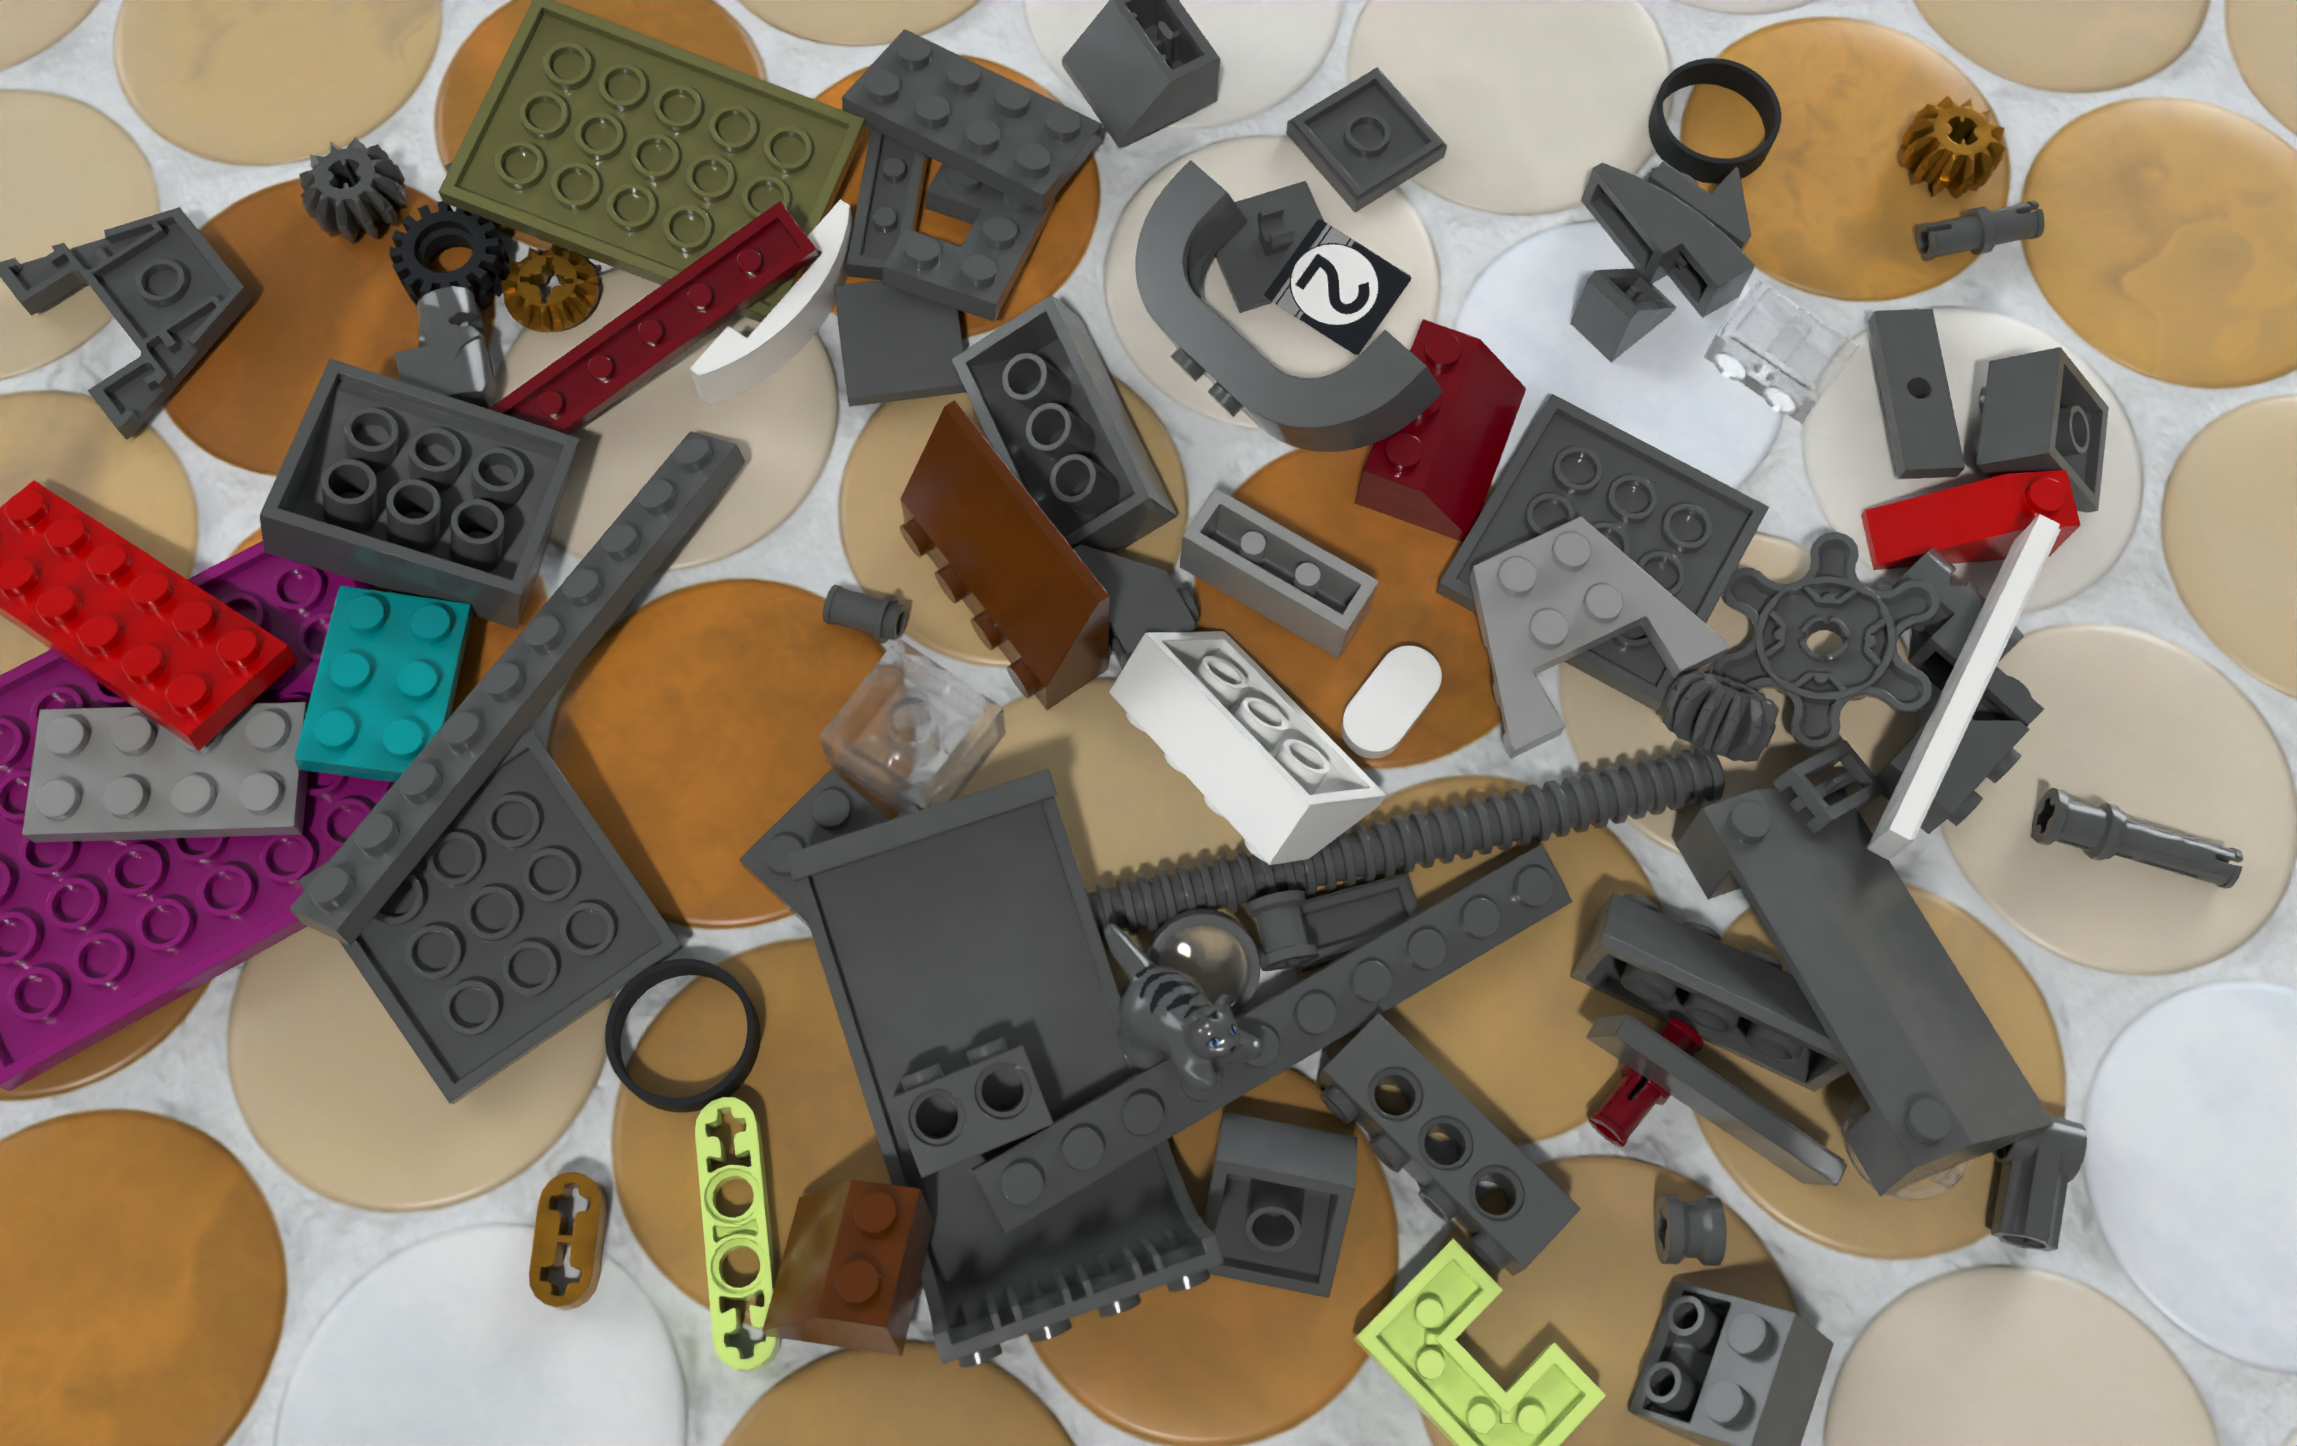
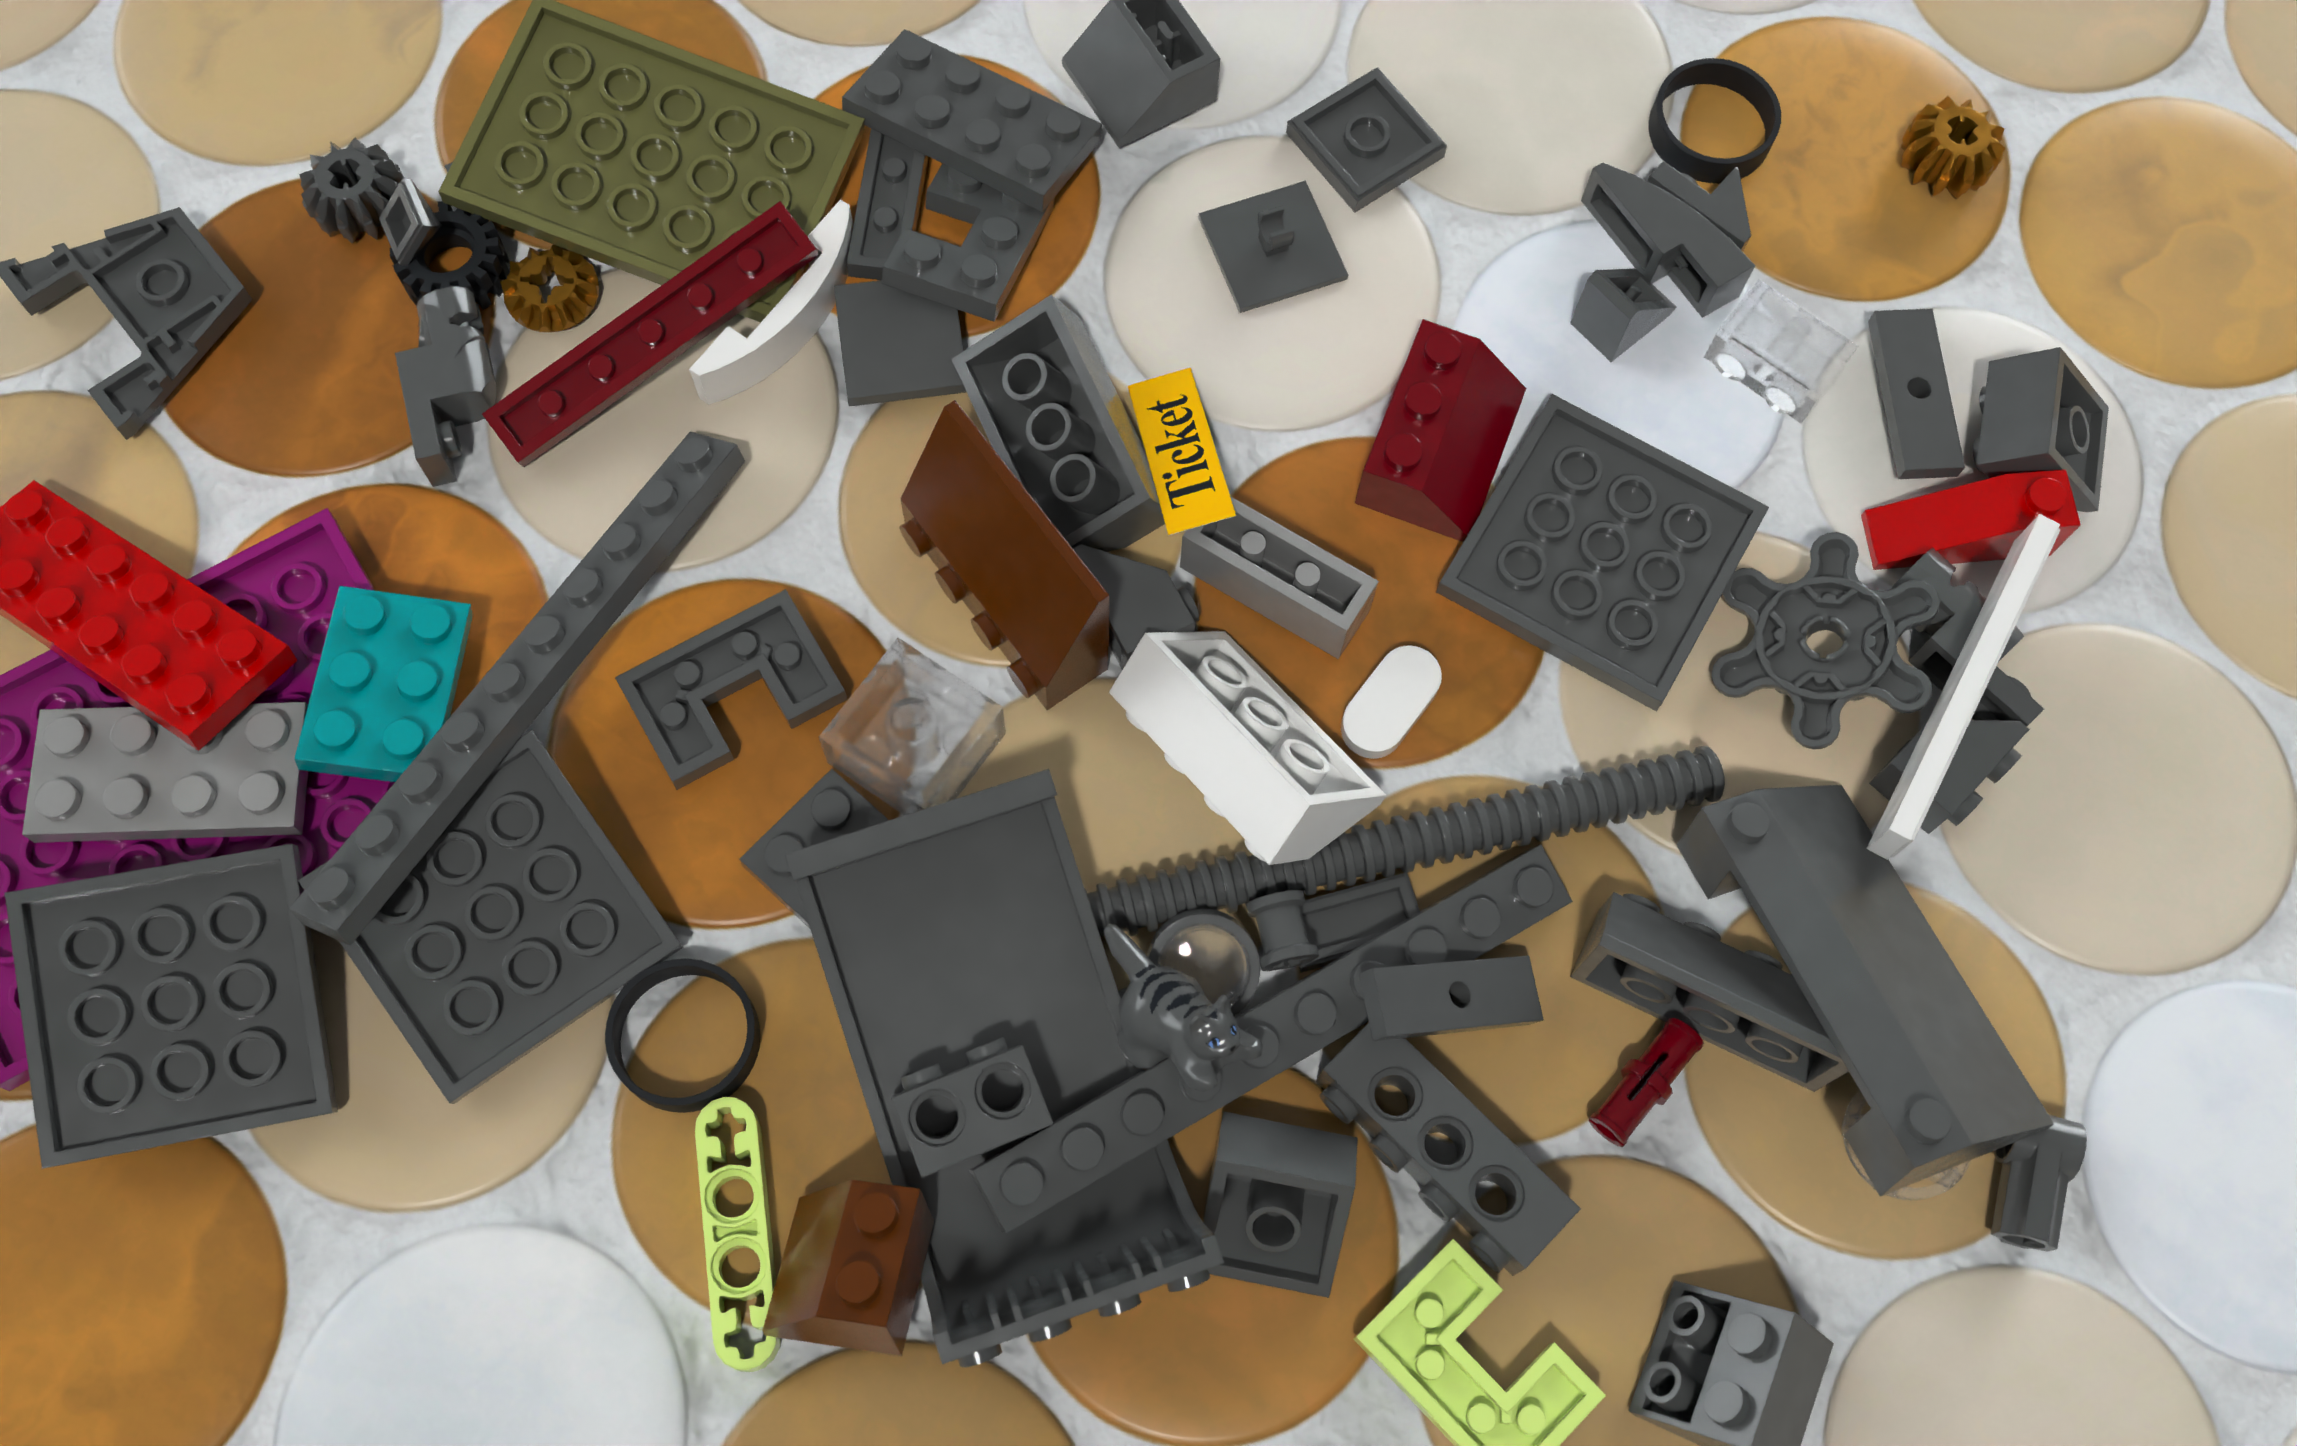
dark grey slope [260,359,580,629] -> none
pearl gold beam [529,1172,608,1310] -> none
dark grey pin [823,585,908,644] -> none
dark grey arch [1135,160,1443,452] -> none
sticker [1264,219,1411,355] -> none
light grey wing [1469,516,1729,759] -> none
dark grey tile [1586,1014,1848,1186] -> none
dark grey wheel [1654,1194,1727,1266] -> none
dark grey gear [1663,670,1779,762] -> none
dark grey tile [1772,740,1886,834] -> none
dark grey pin [1916,200,2044,261] -> none
dark grey pin [2032,788,2243,889] -> none
none -> dark grey plate [5,844,338,1169]
none -> dark grey slope [379,178,442,266]
none -> dark grey plate [615,589,848,790]
none -> yellow sticker [1128,368,1236,536]
none -> dark grey tile [1359,955,1544,1041]

